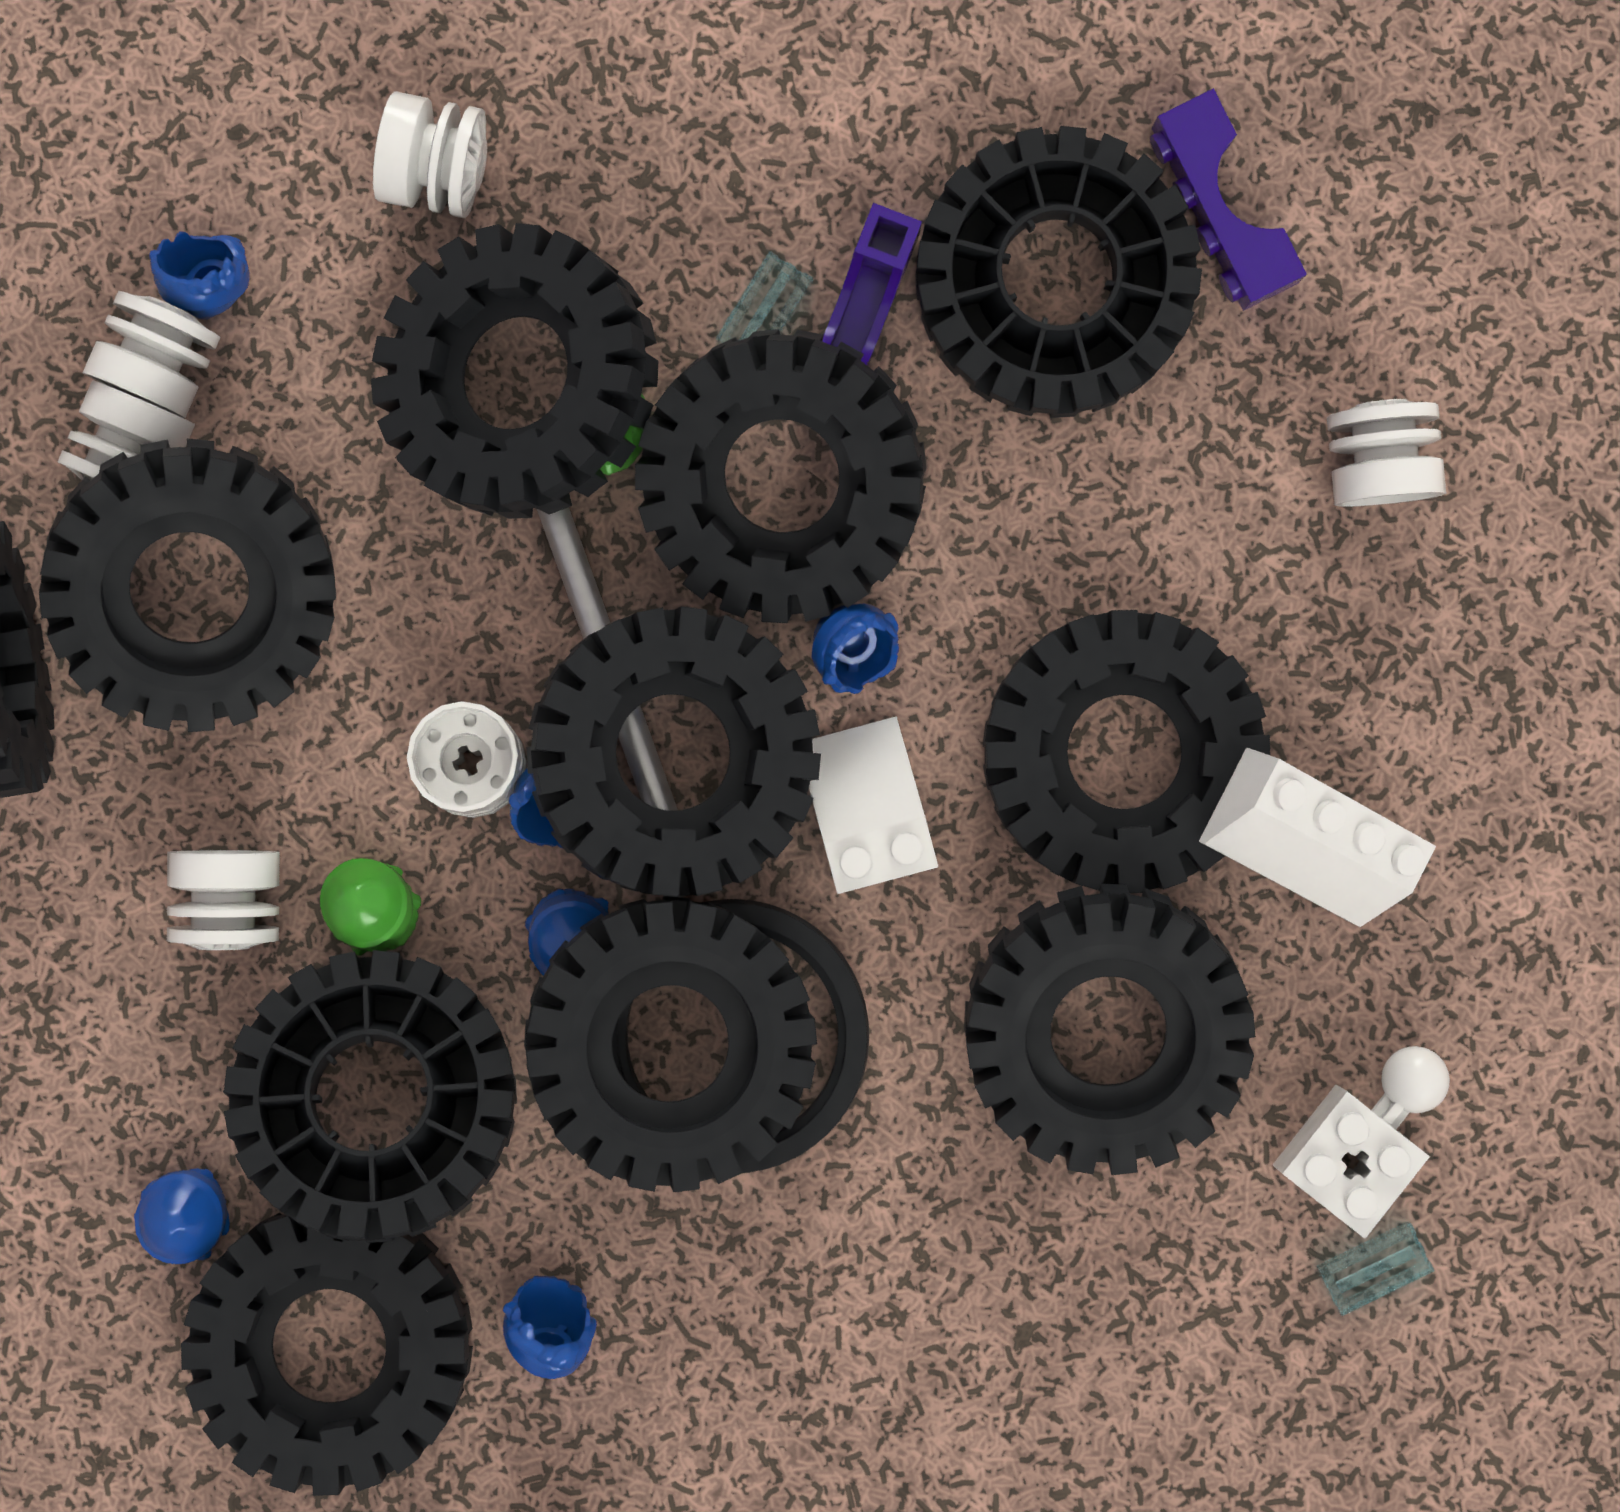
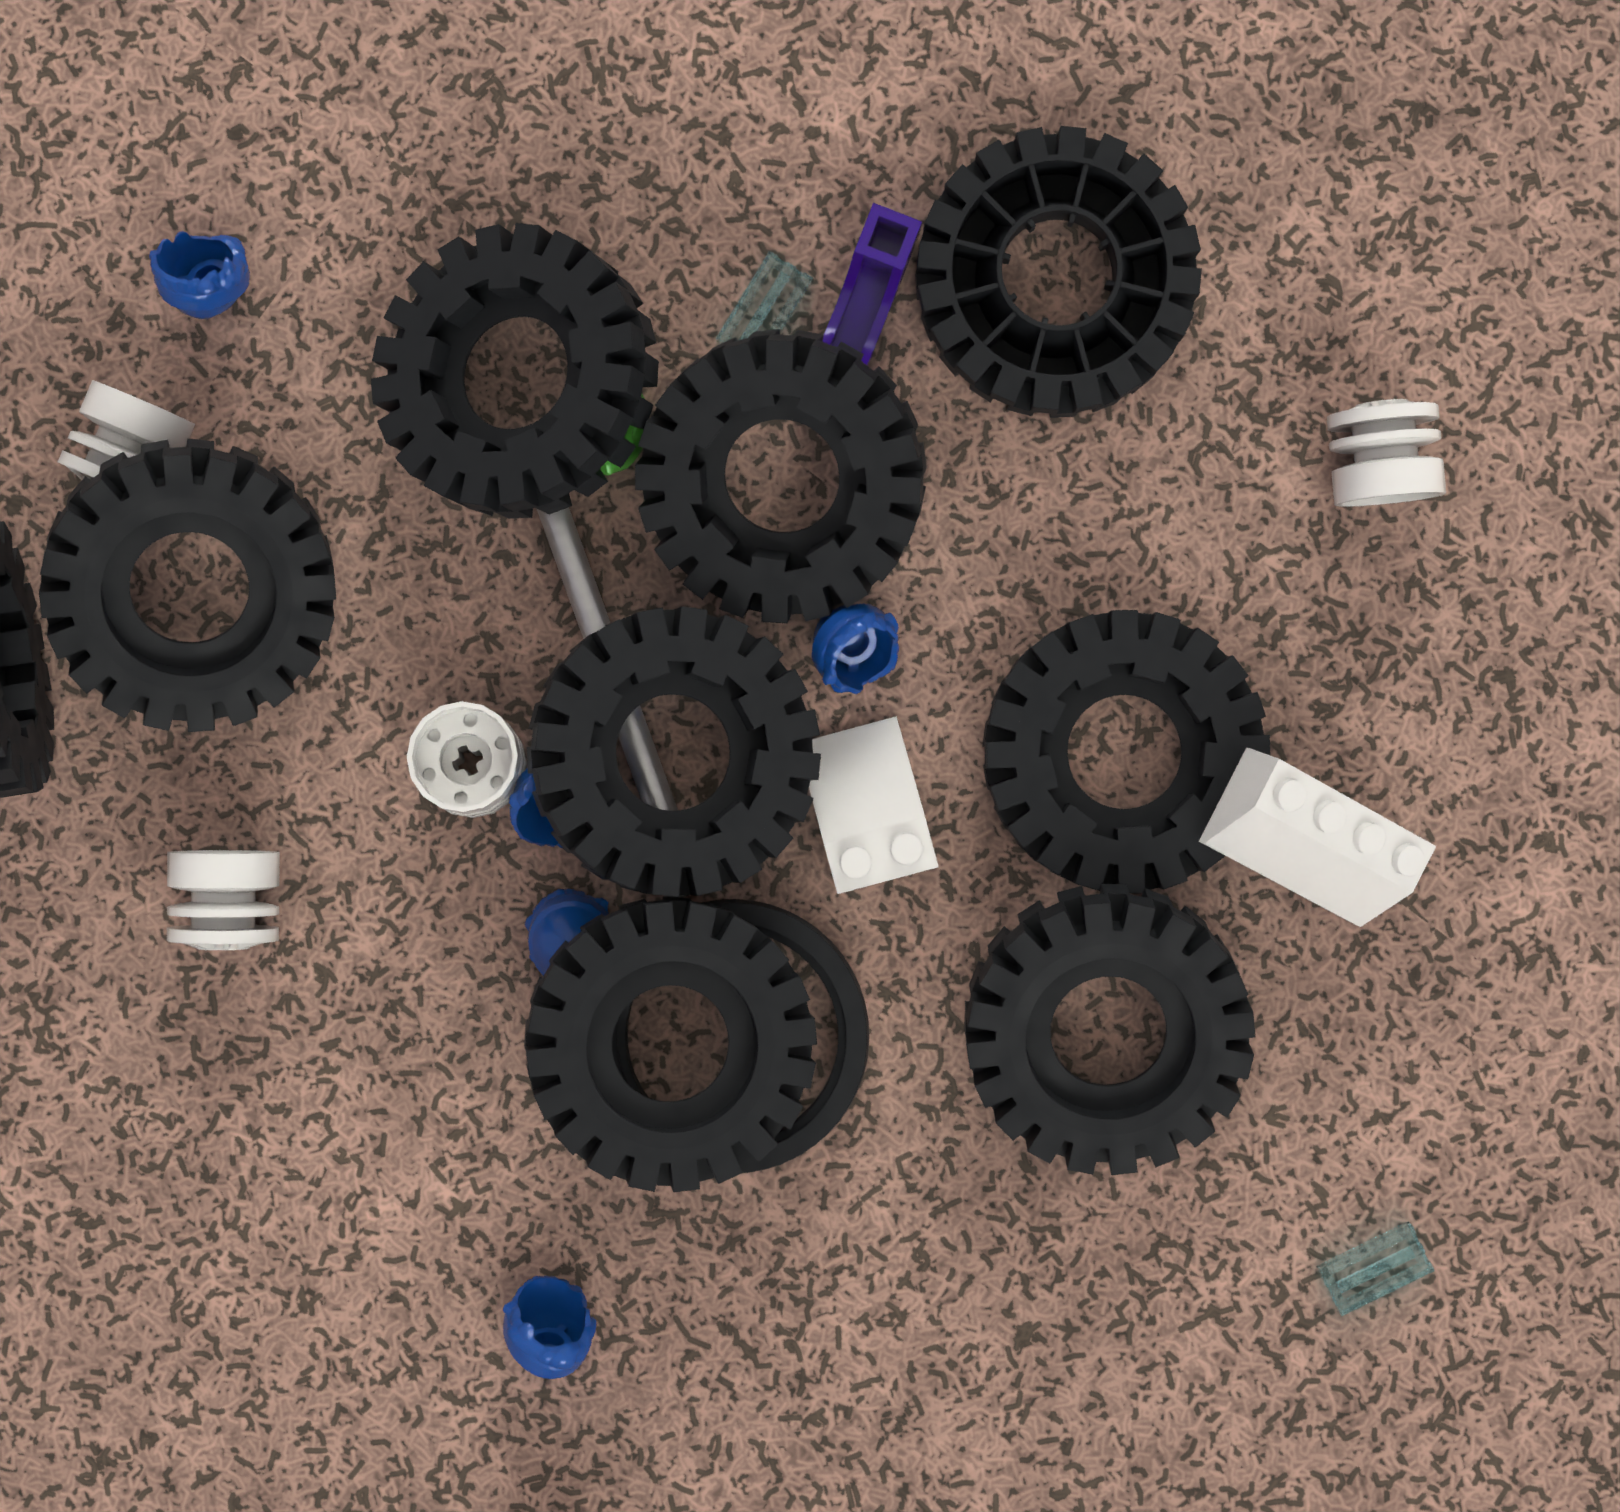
white wheel [83,291,220,418] -> none
blue hair [134,1168,230,1264] -> none
black tyre [181,1212,473,1496] -> none
black tyre [223,950,517,1243] -> none
bright green hair [320,858,421,955] -> none
white wheel [373,91,487,218] -> none
dark purple arch [1150,88,1307,311] -> none
white brick [1273,1046,1450,1239] -> none

